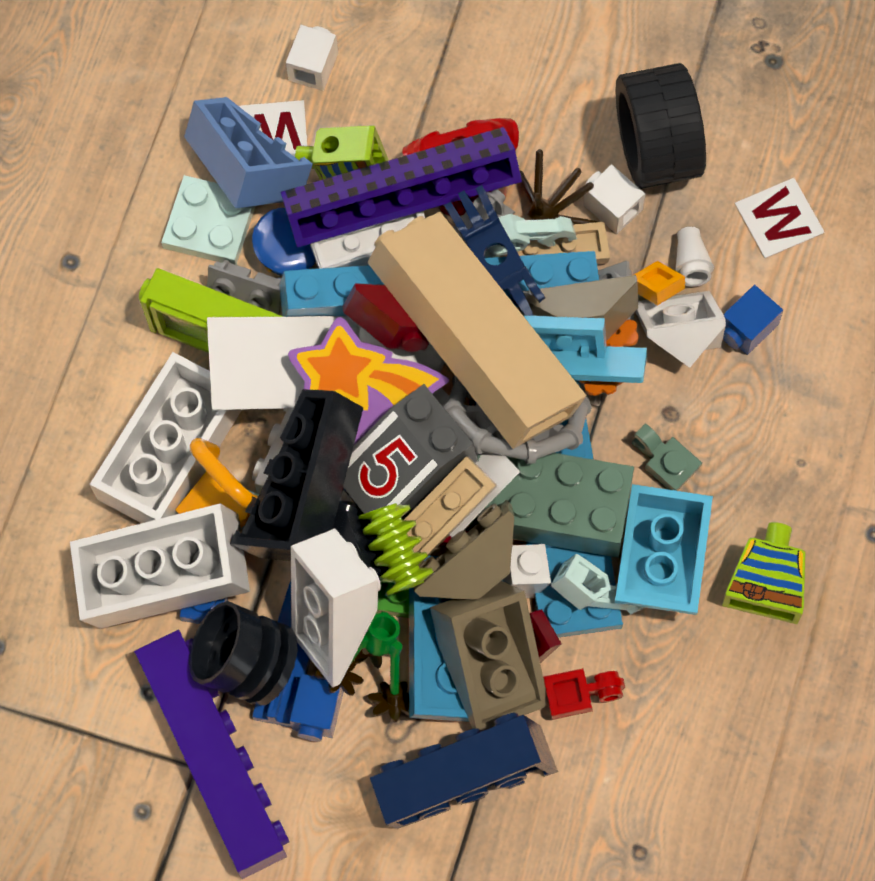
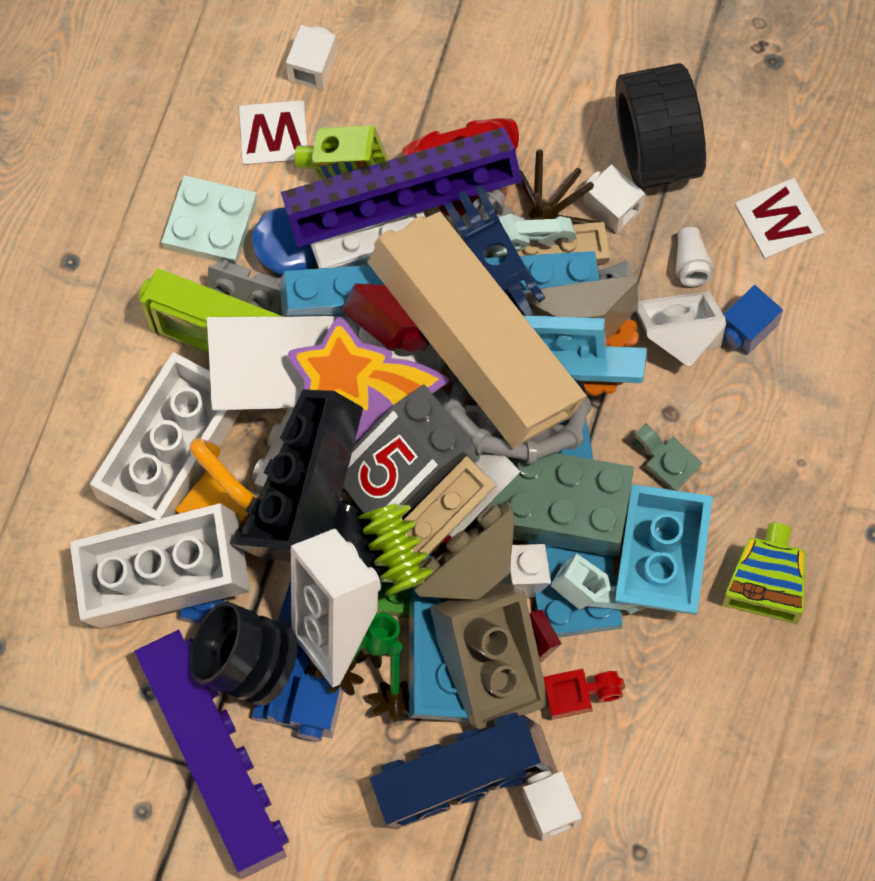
medium blue wedge [184,97,313,209] -> none
light orange plate [634,261,685,305] -> none
none -> white brick [523,770,582,841]

